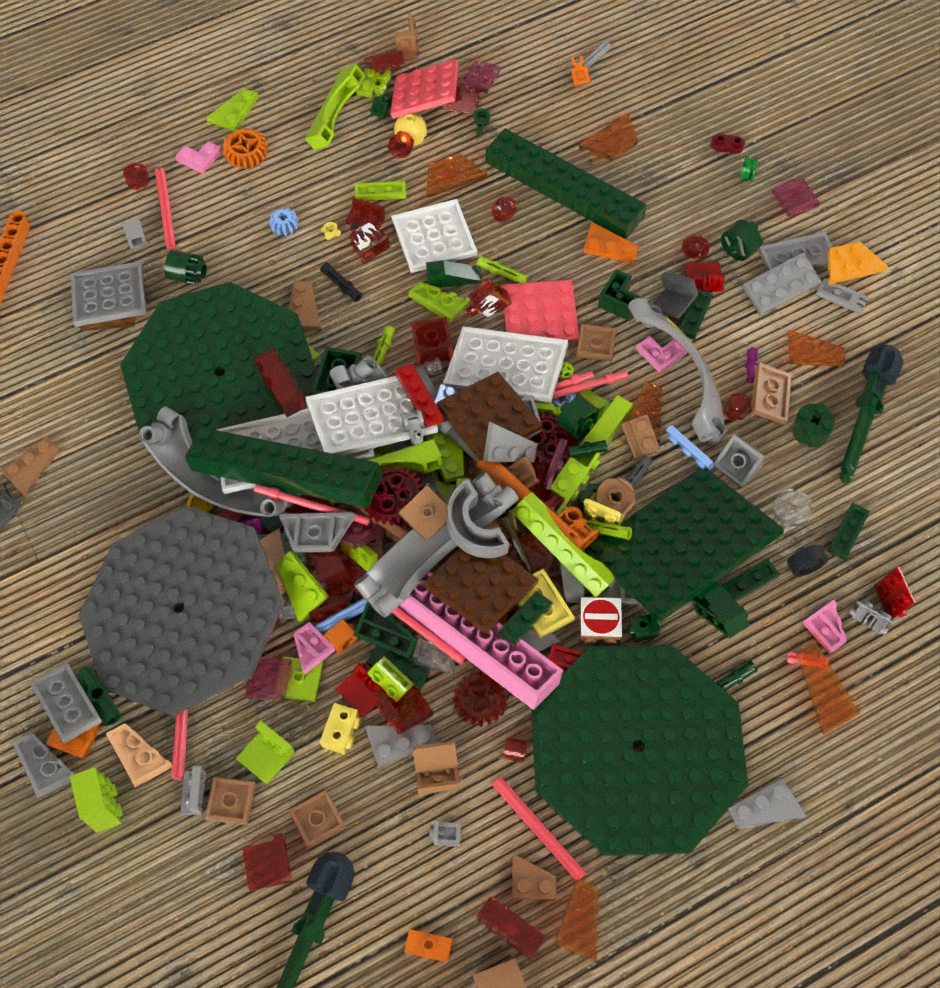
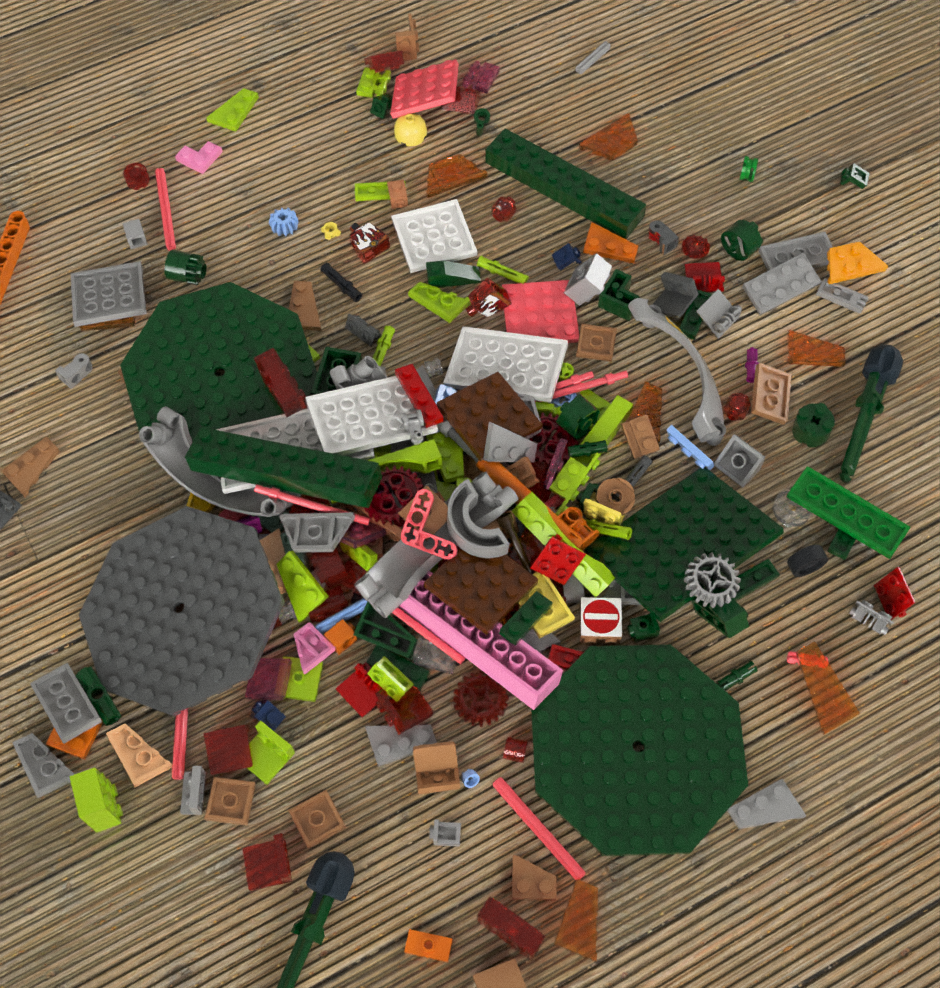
orange gear [223,127,268,169] -> none
lime arch [305,64,366,150] -> none
light yellow brick [320,703,361,755] -> none
clear red bracket [345,198,385,233] -> none
clear red hair [388,131,414,158] -> none
clear red brick [411,317,453,365] -> none
orange plate [571,55,590,87] -> none
bright pink plate [636,336,687,373] -> none
dark red plate [711,134,745,154] -> none
clear pink plate [772,178,820,217] -> none
bright pink wing [803,600,847,654] -> none
none -> light grey leg [55,353,93,389]
none -> clear red bracket [203,724,253,775]
none -> dark blue bracket [250,700,286,731]
none -> dark grey hinge [345,313,381,347]
none -> nougat bracket [387,179,408,209]
none -> coral beam [401,489,458,560]
none -> light blue hinge [461,769,480,788]
none -> red hinge [530,534,586,585]
none -> dark blue bracket [552,243,582,270]
none -> light grey brick [564,253,612,306]
none -> dark grey leg [648,220,679,255]
none -> light grey gear [684,552,741,608]
none -> light grey hinge [696,289,742,339]
none -> green plate [786,466,911,559]
none -> dark green bracket [840,163,870,189]

